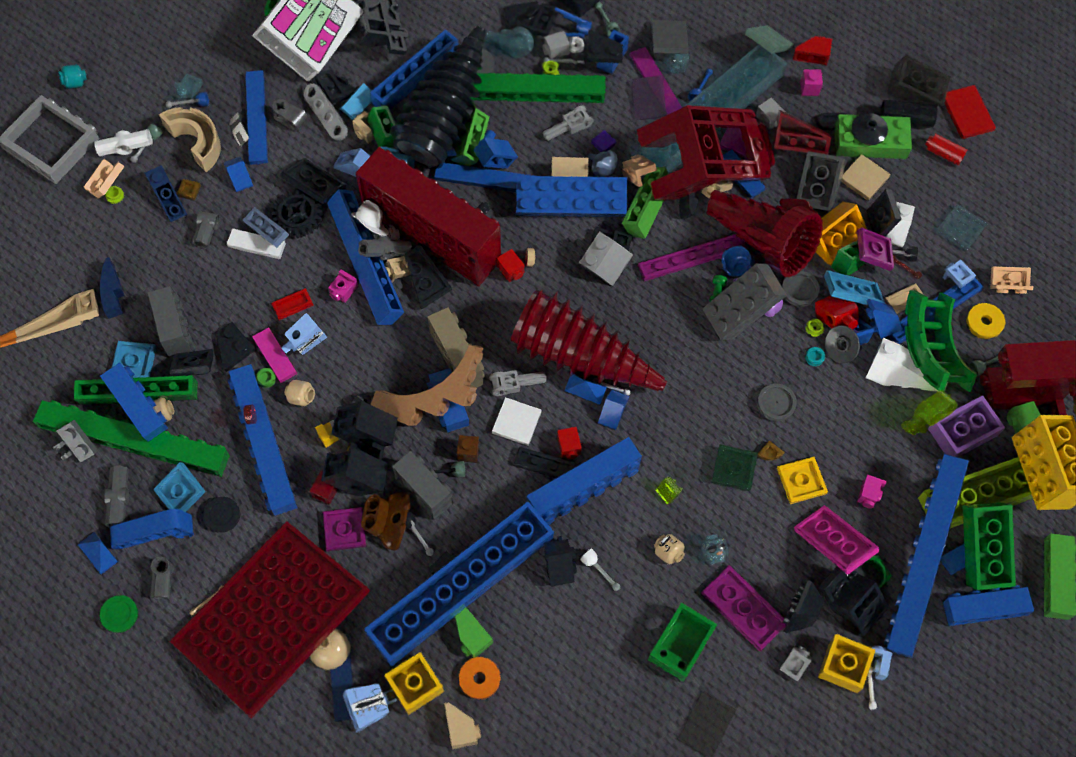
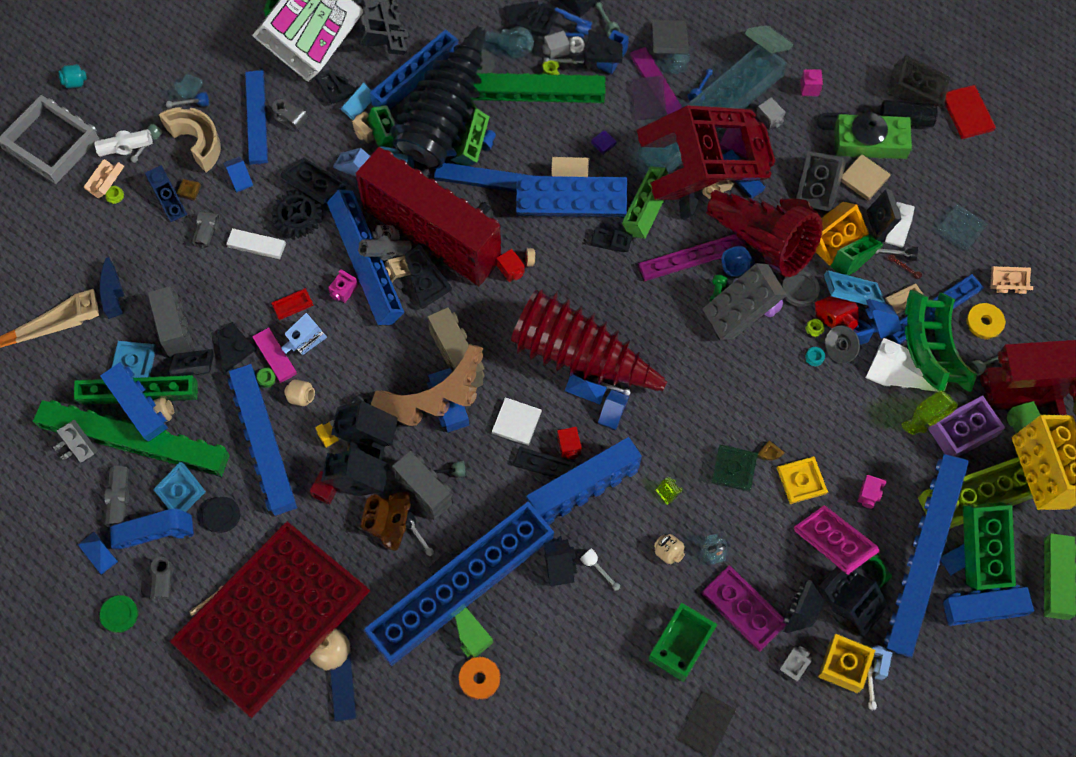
white sticker [230,112,249,146] -> none
sand blue plate [242,207,289,248] -> none
tile [243,404,257,425] -> none
light grey plate [304,84,348,141] -> none
magenta tile [323,507,366,552] -> none
light blue torso [343,684,397,733] -> none
white piece [351,200,389,236] -> none
yellow brick [385,652,444,715] -> none
tan slope [445,703,481,749] -> none
reddish brown brick [457,435,479,463] -> none
blue brick [474,138,518,169] -> none
light grey connector [489,370,546,396] -> none
light grey connector [543,105,594,141] -> none
light grey slope [579,231,633,286] -> none
sand blue hair [588,150,618,177] -> none
light nougat bracket [622,155,657,187] -> none
dark grey piece [757,384,797,421] -> none
dark red wedge [773,110,831,155] -> none
red slope [793,36,832,66] -> none
magenta tile [857,228,894,271] -> none
red brick [925,134,968,166] -> none
light blue bracket [943,259,976,289] -> none

